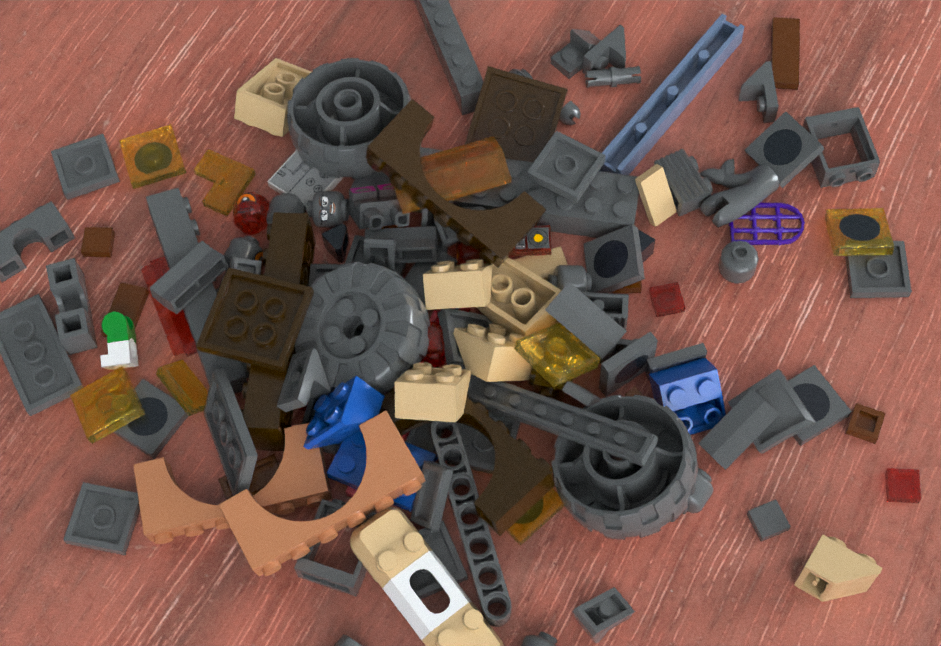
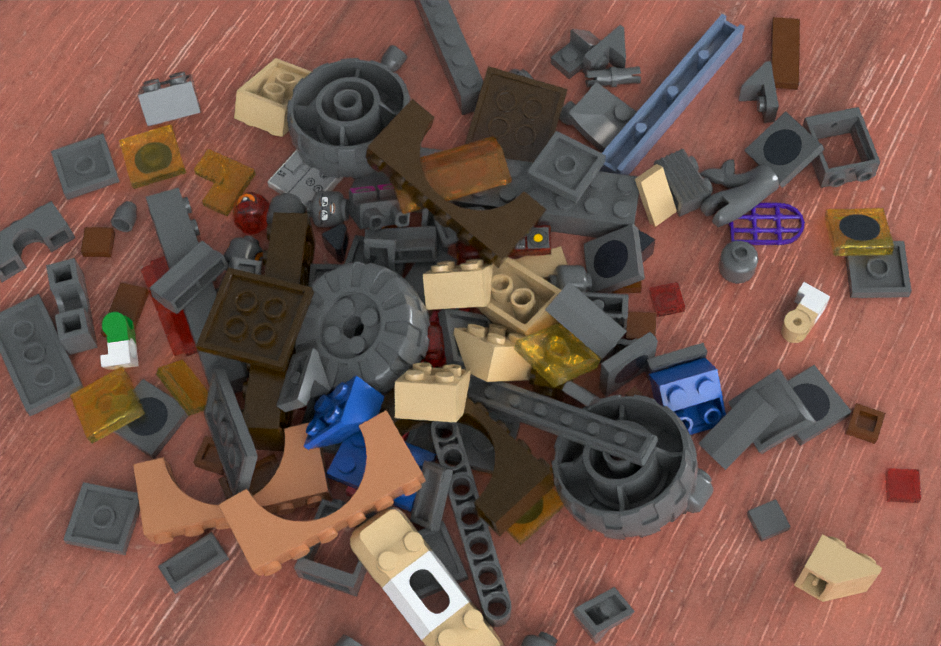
none -> dark grey hose [111,201,137,232]
none -> slope [138,72,201,126]
none -> dark grey tile [158,532,229,594]
none -> reddish brown tile [193,436,225,475]
none -> dark grey hose [381,45,407,73]
none -> dark grey plate [567,82,637,152]
none -> reddish brown tile [626,311,656,340]
none -> leg [781,282,830,343]

